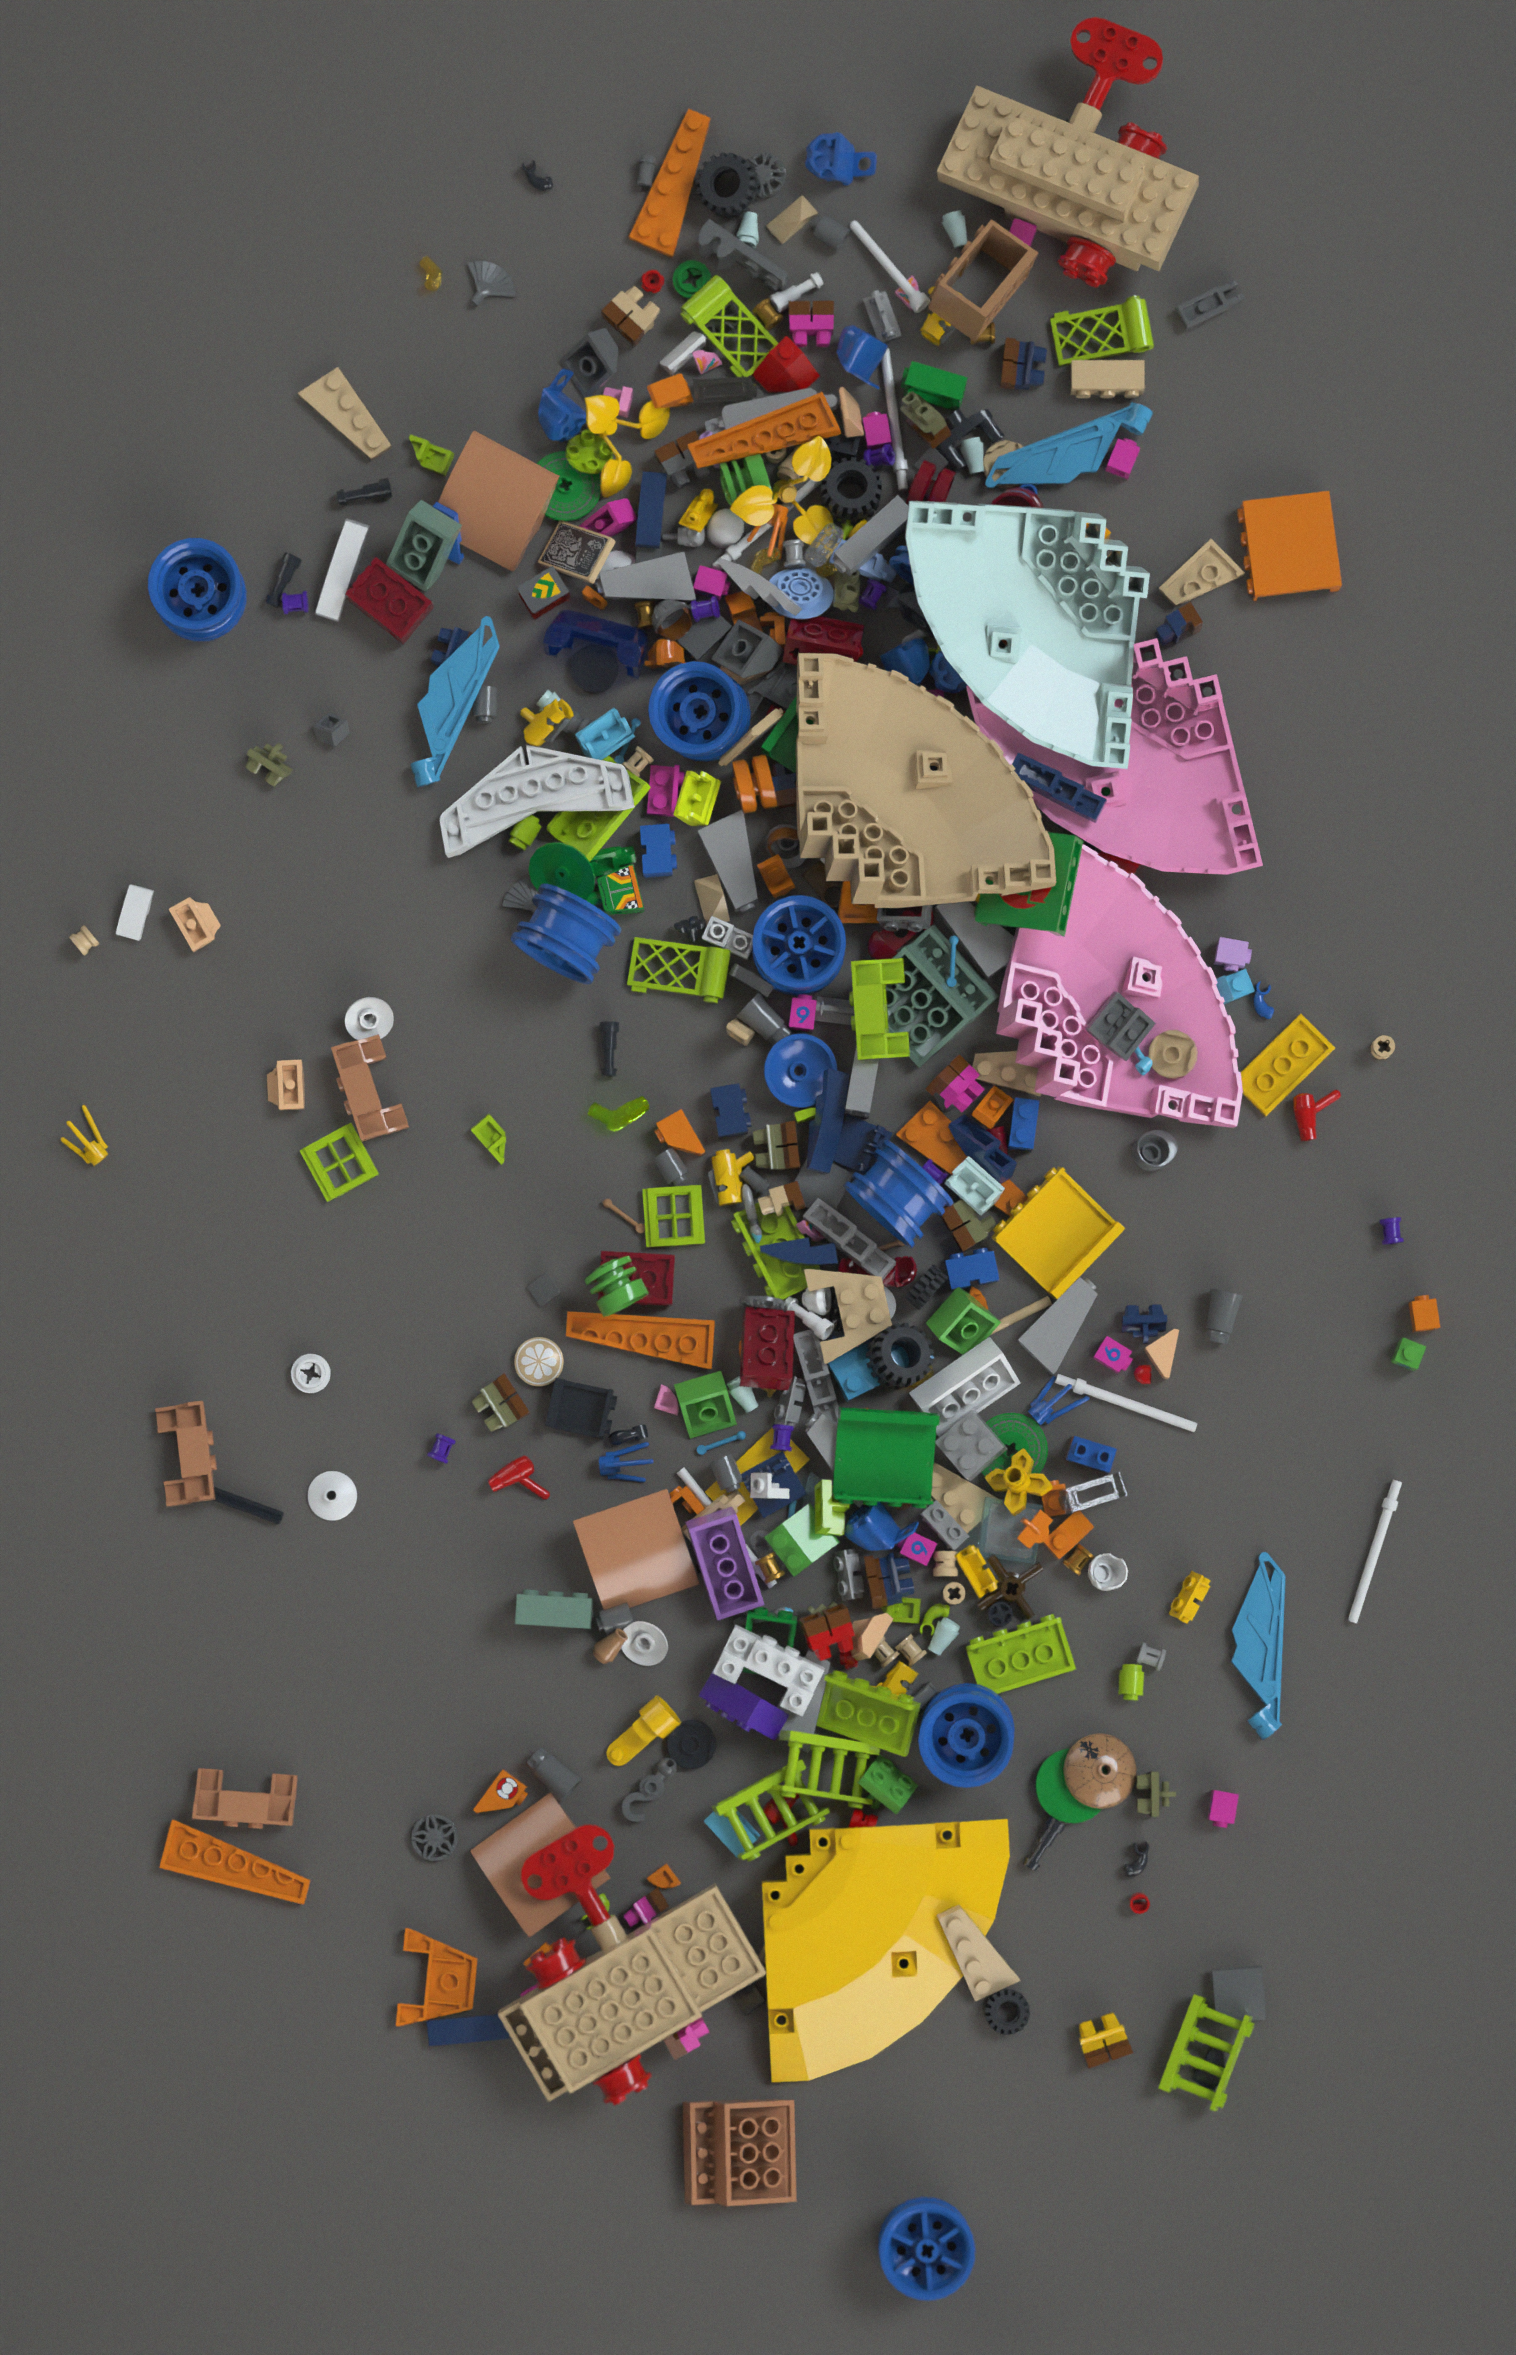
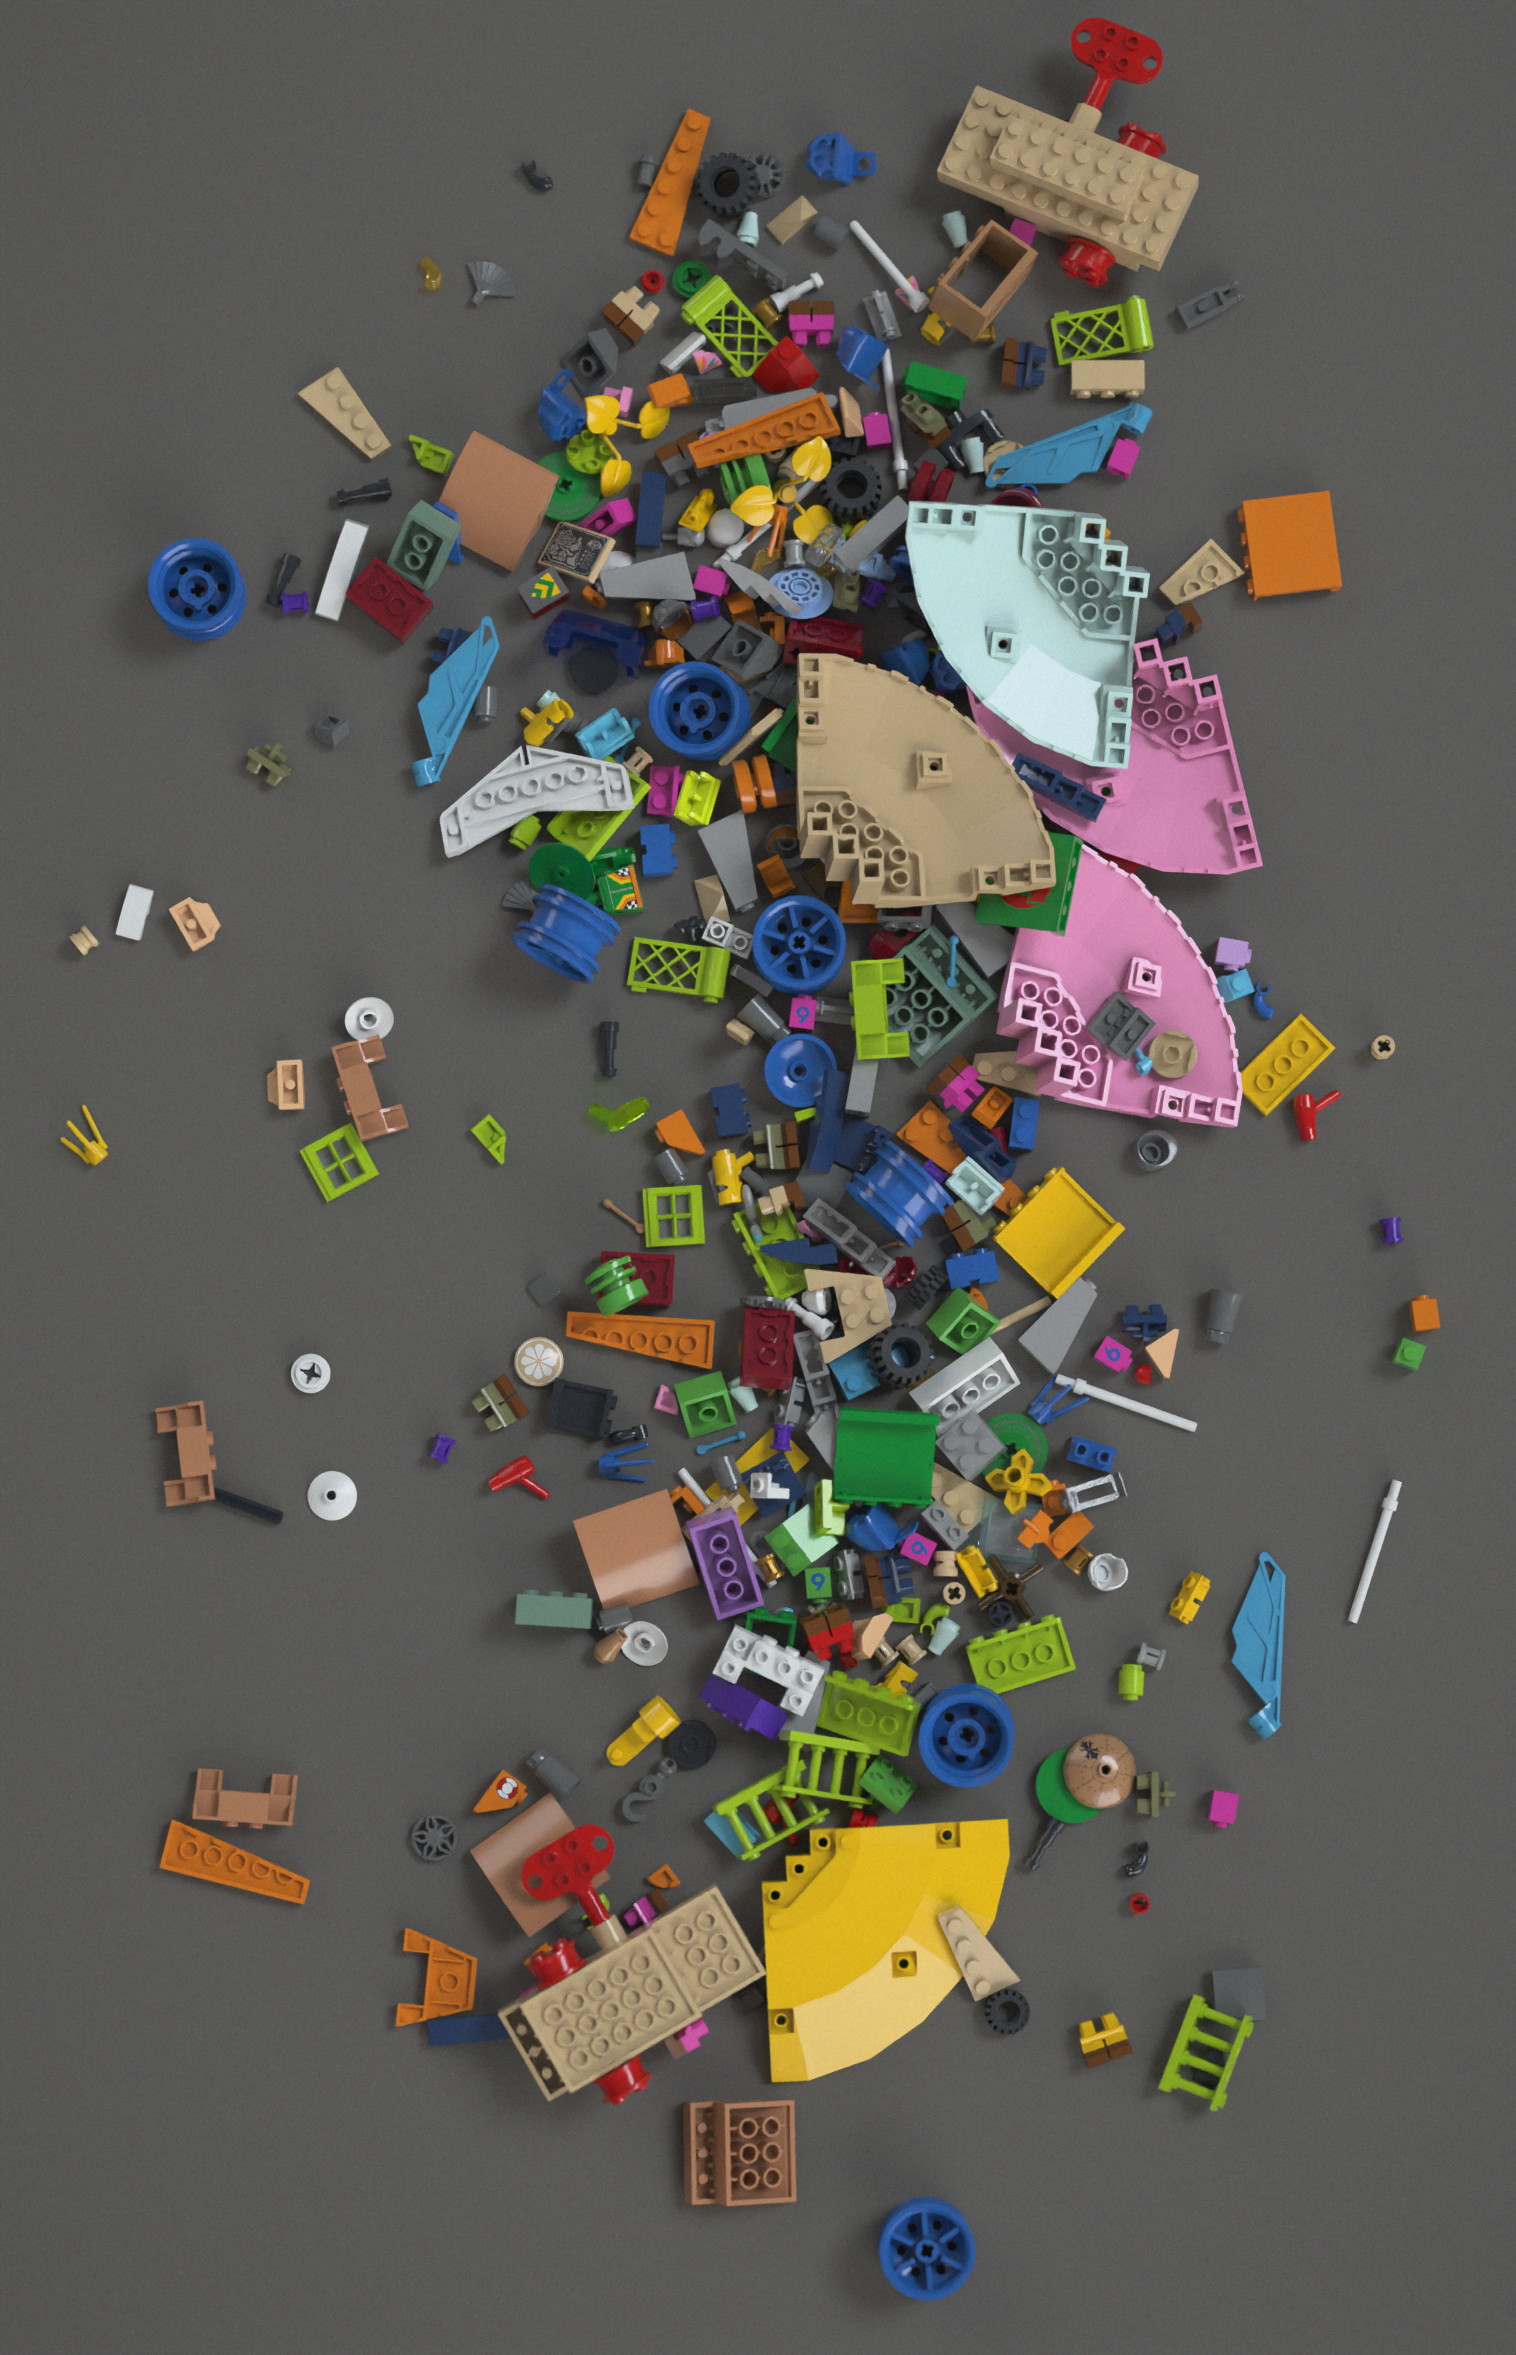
dark purple bush [864,444,895,470] -> none
none -> bright green brick [805,1567,832,1603]

